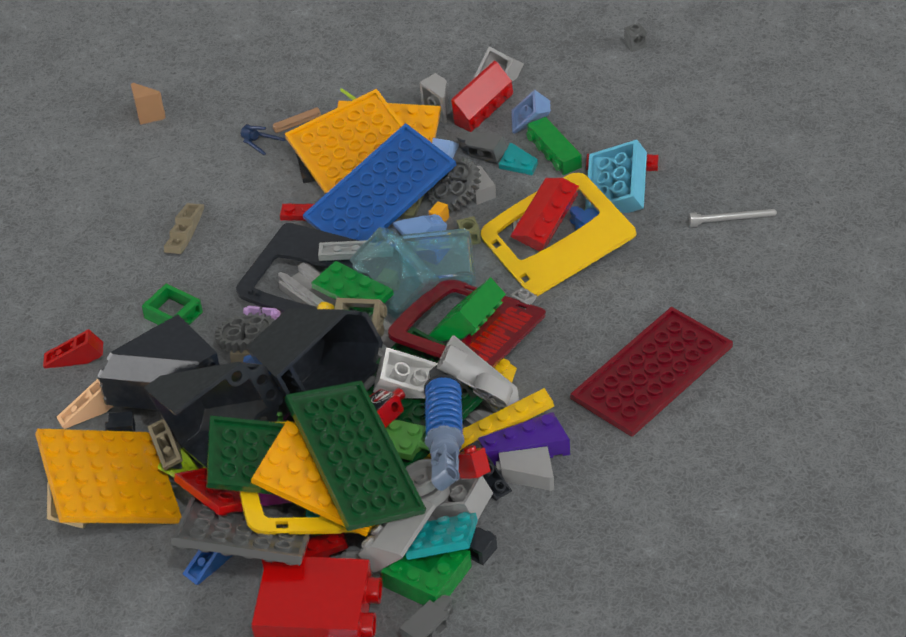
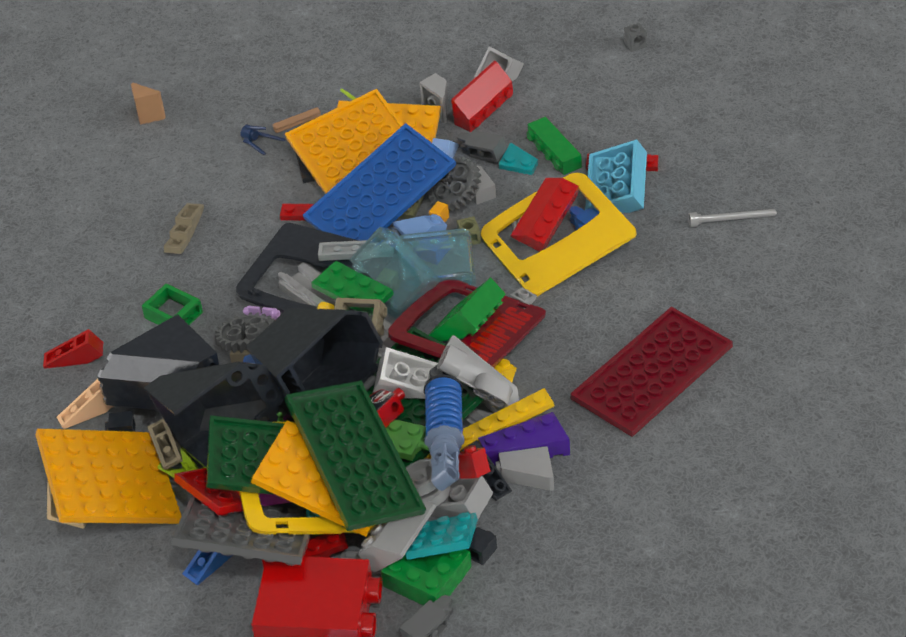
medium blue slope [511,90,551,134] -> none

